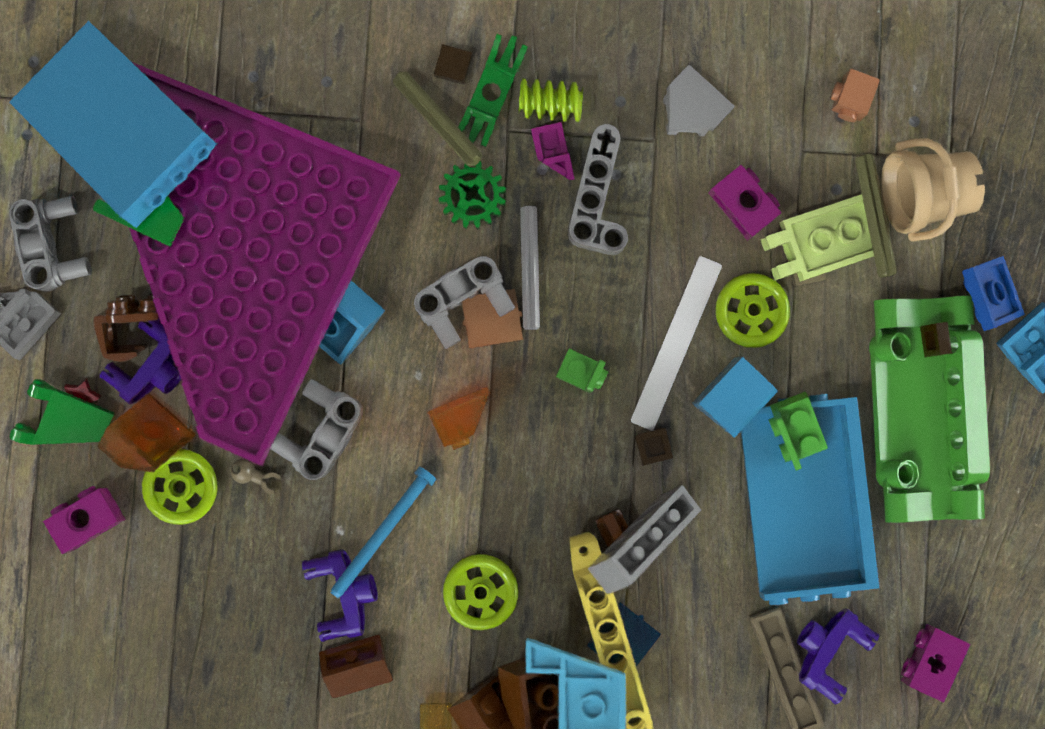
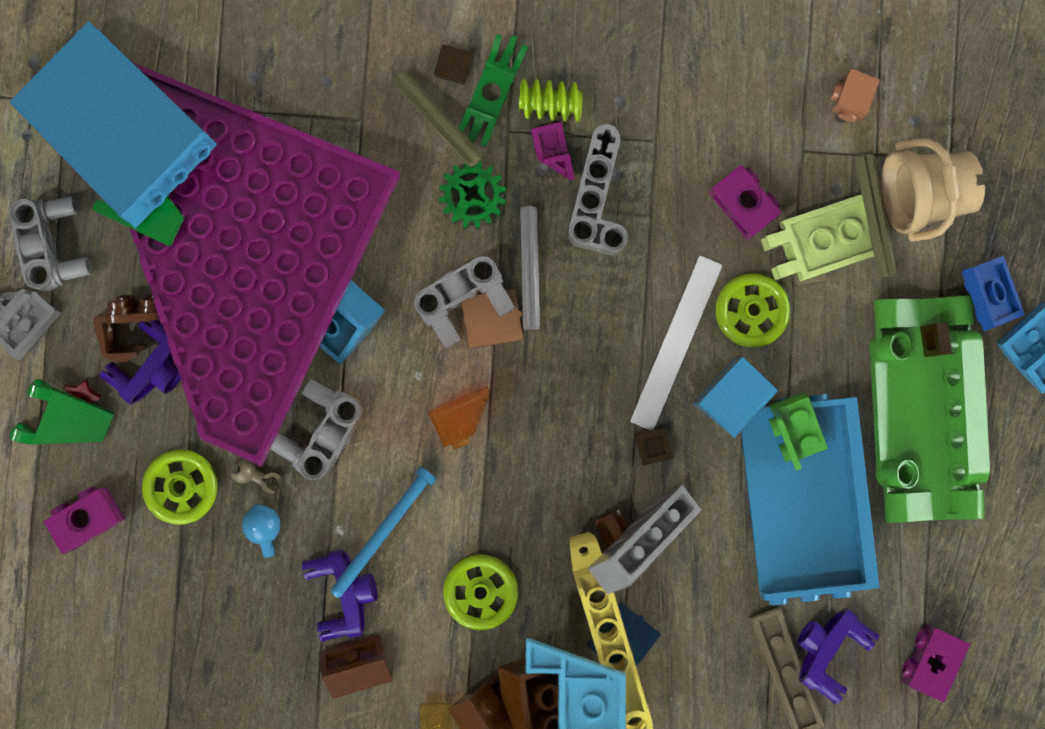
clear orange slope [97,393,196,473] -> none
bright green bracket [556,349,608,393] -> none
light grey slope [663,65,735,136] -> none
none -> dark azure piece [242,504,281,558]

